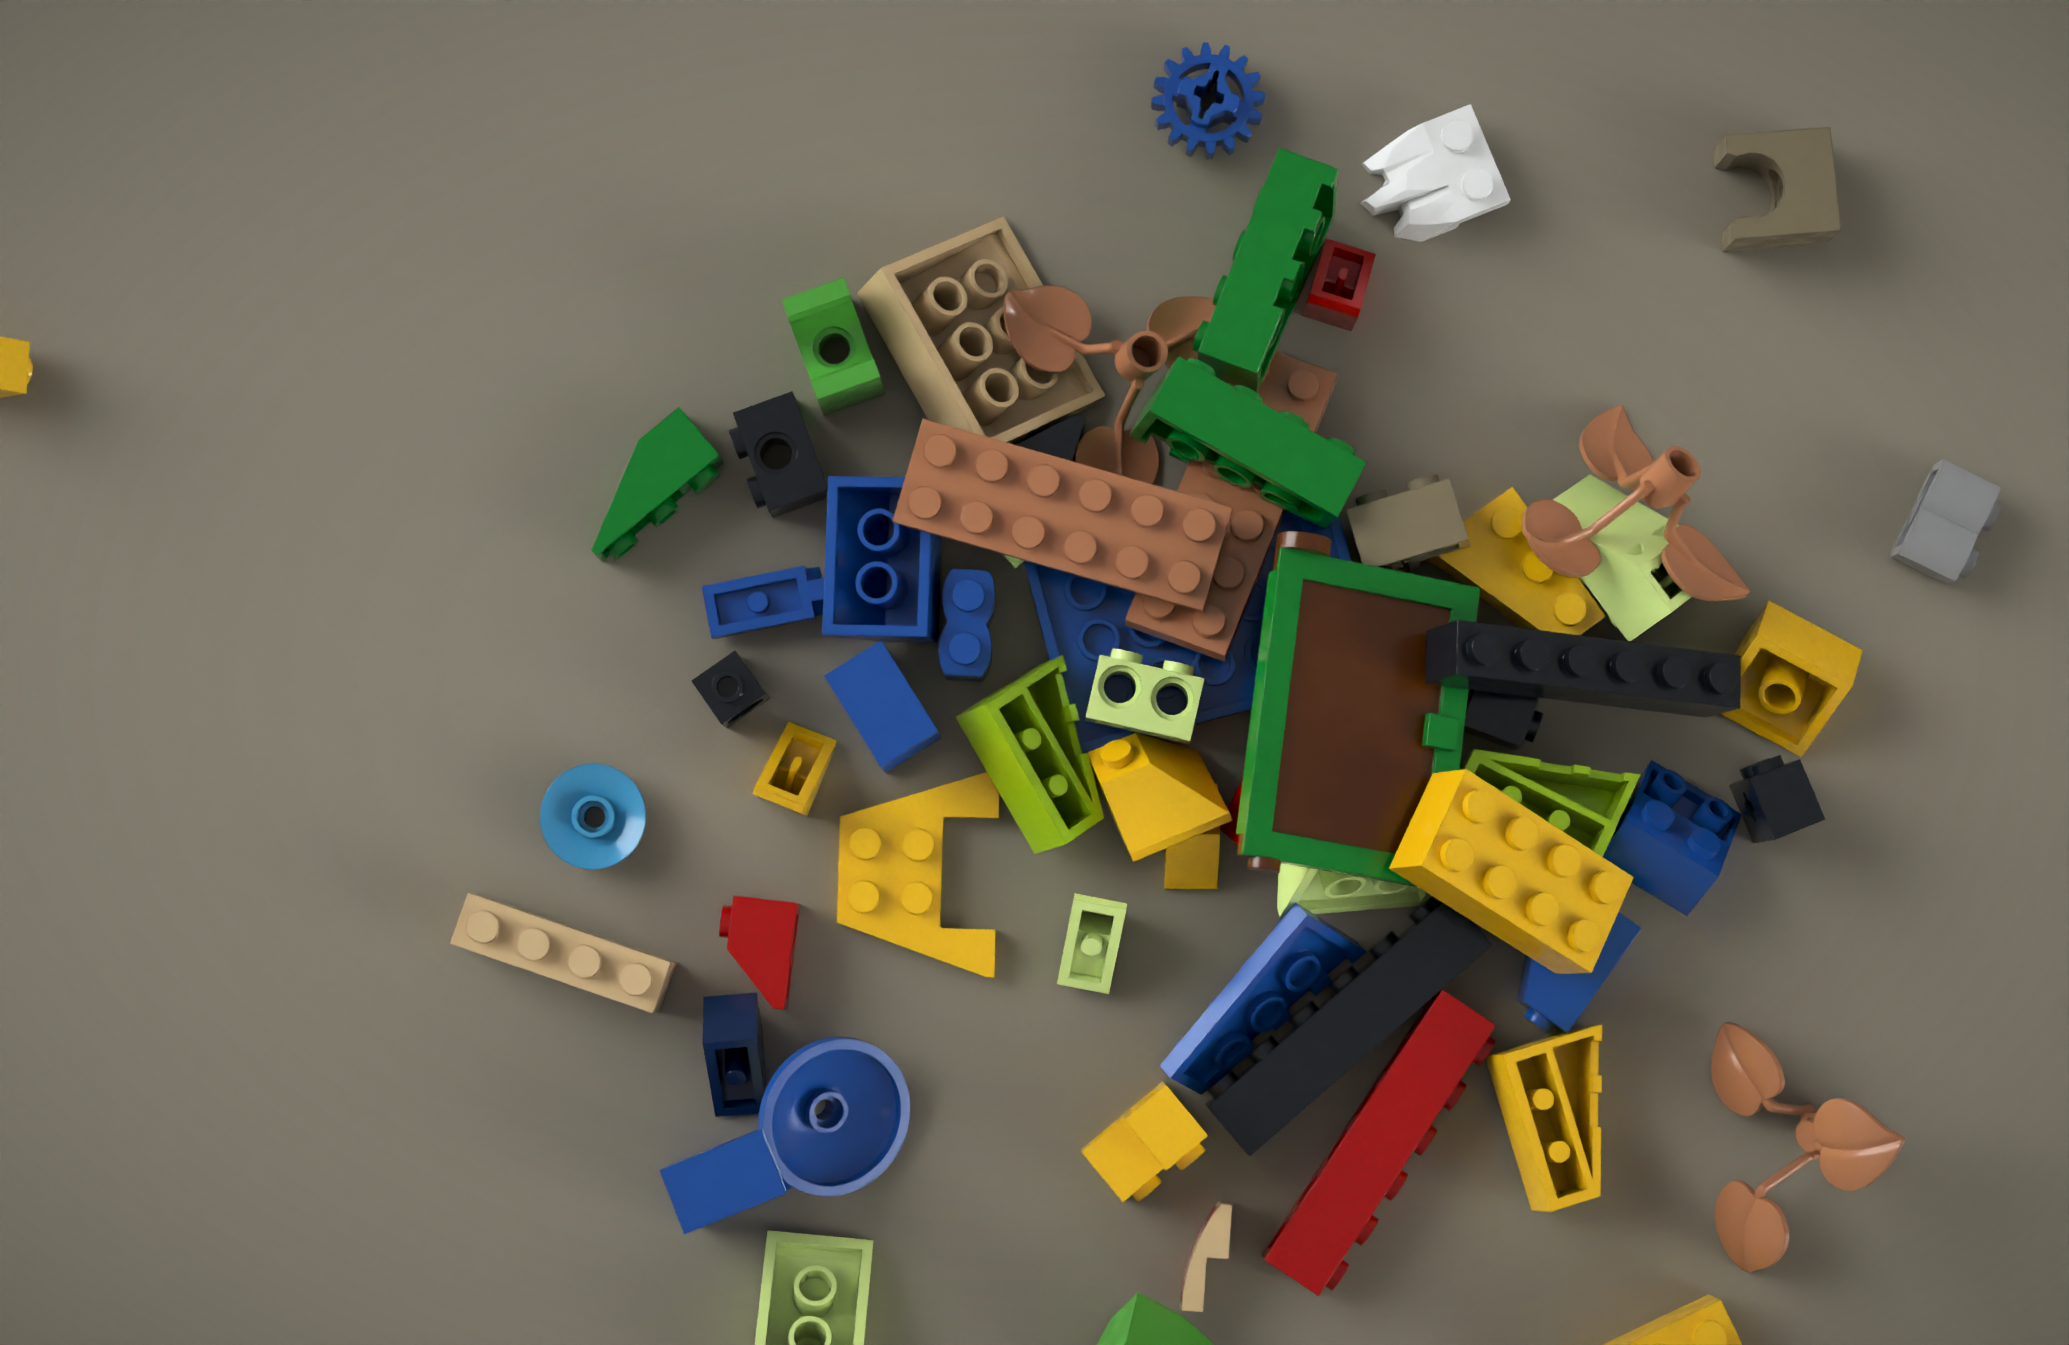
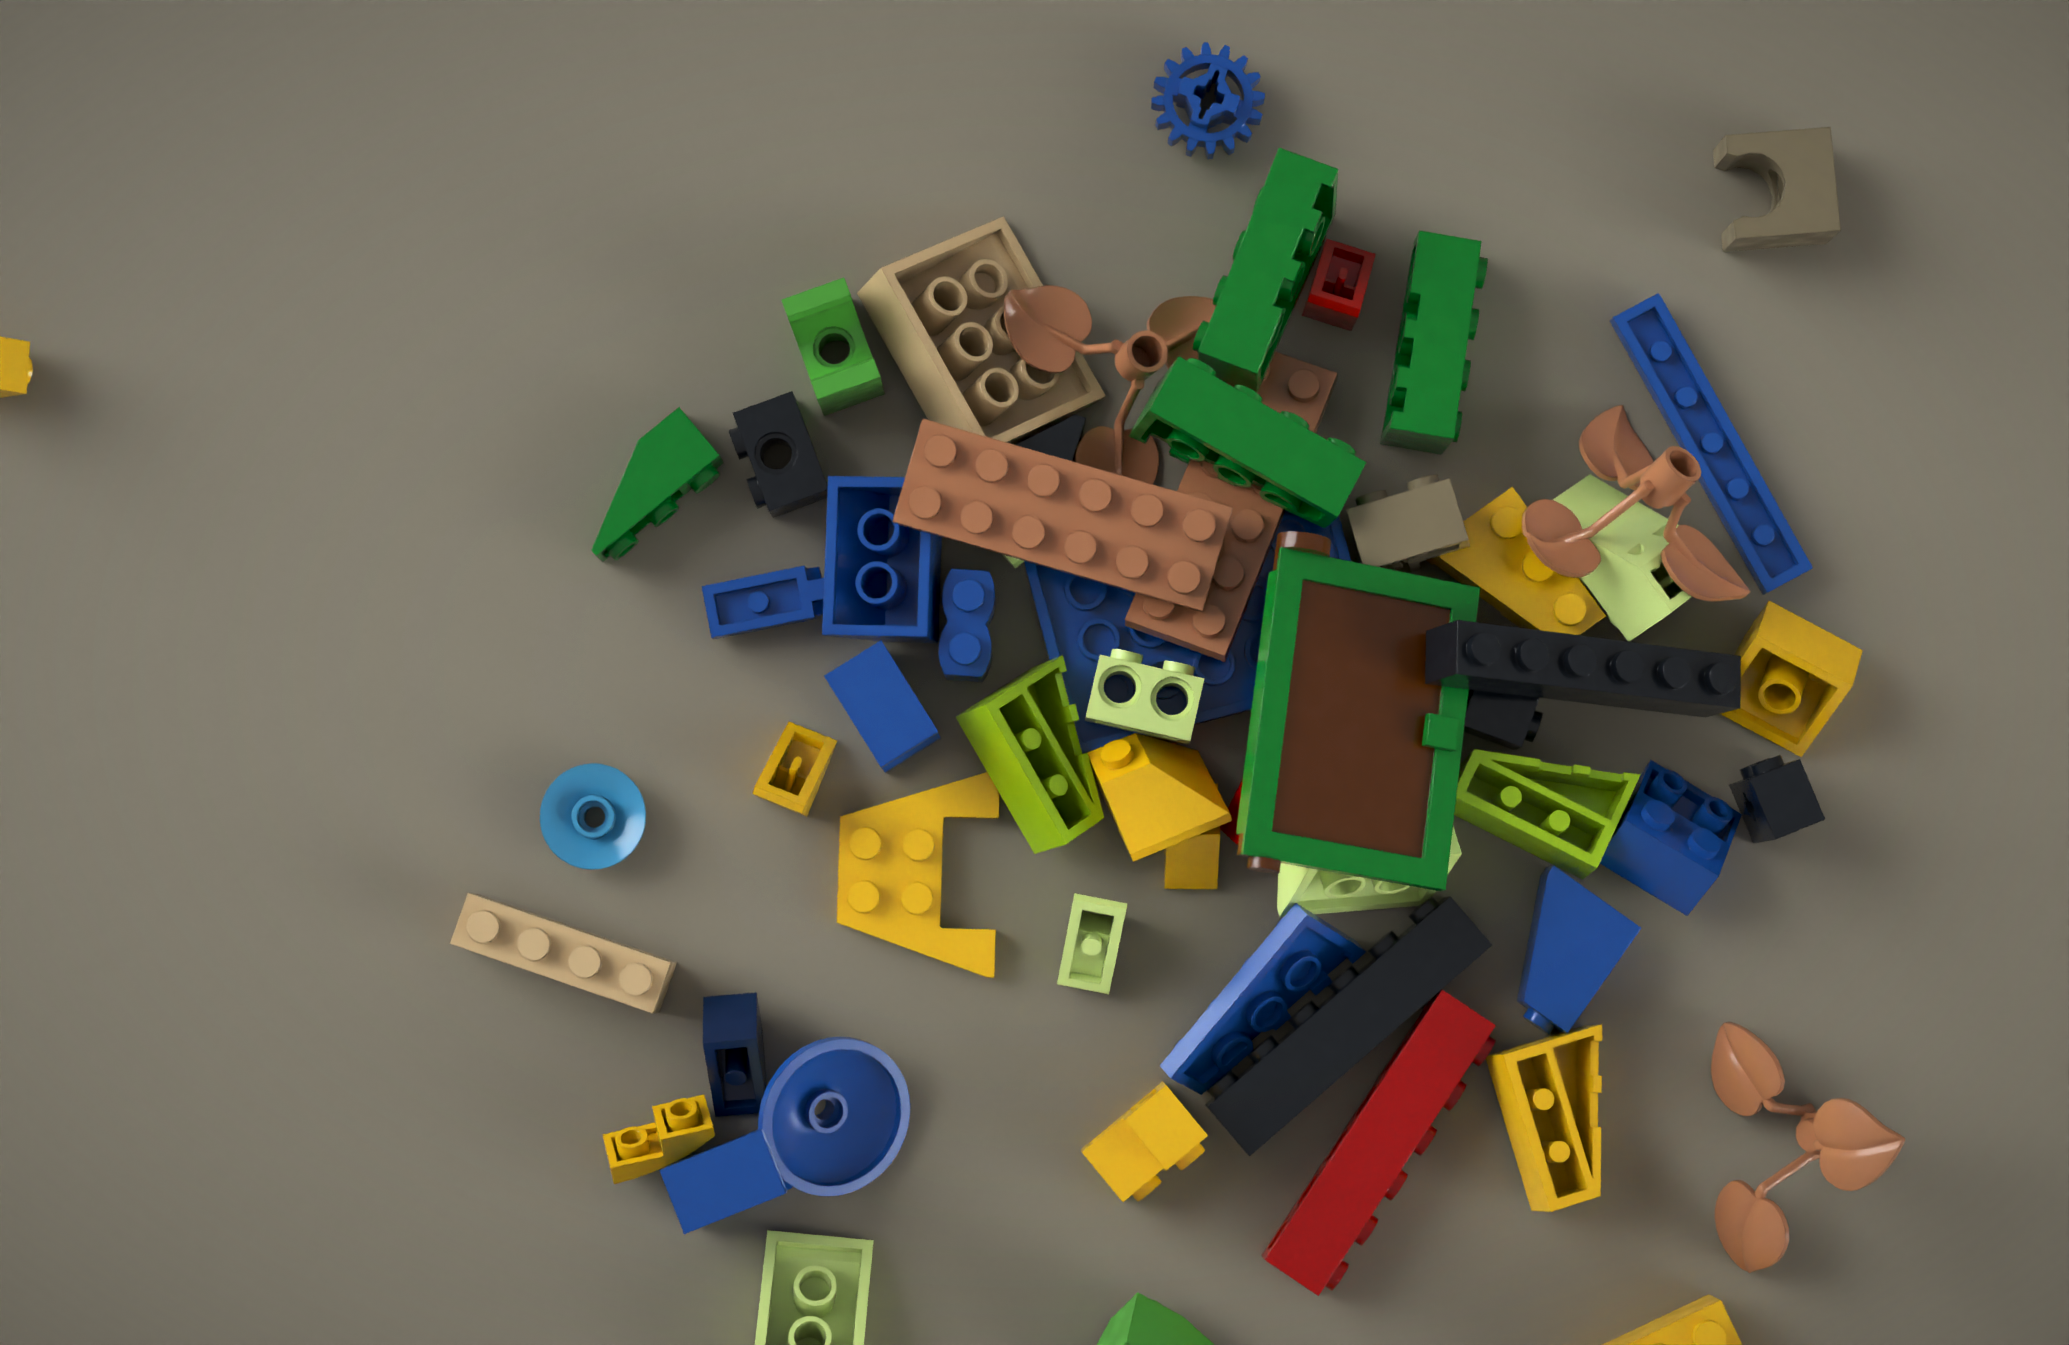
black brick [691,651,770,729] -> none
red slope [719,895,801,1010] -> none
tan slope [1179,1201,1232,1312] -> none
white plate [1360,104,1511,242] -> none
yellow brick [1389,769,1634,974] -> none
light grey brick [1889,459,2003,585] -> none
none -> yellow slope [602,1094,715,1184]
none -> green wedge [1380,230,1488,455]
none -> blue plate [1610,293,1813,595]

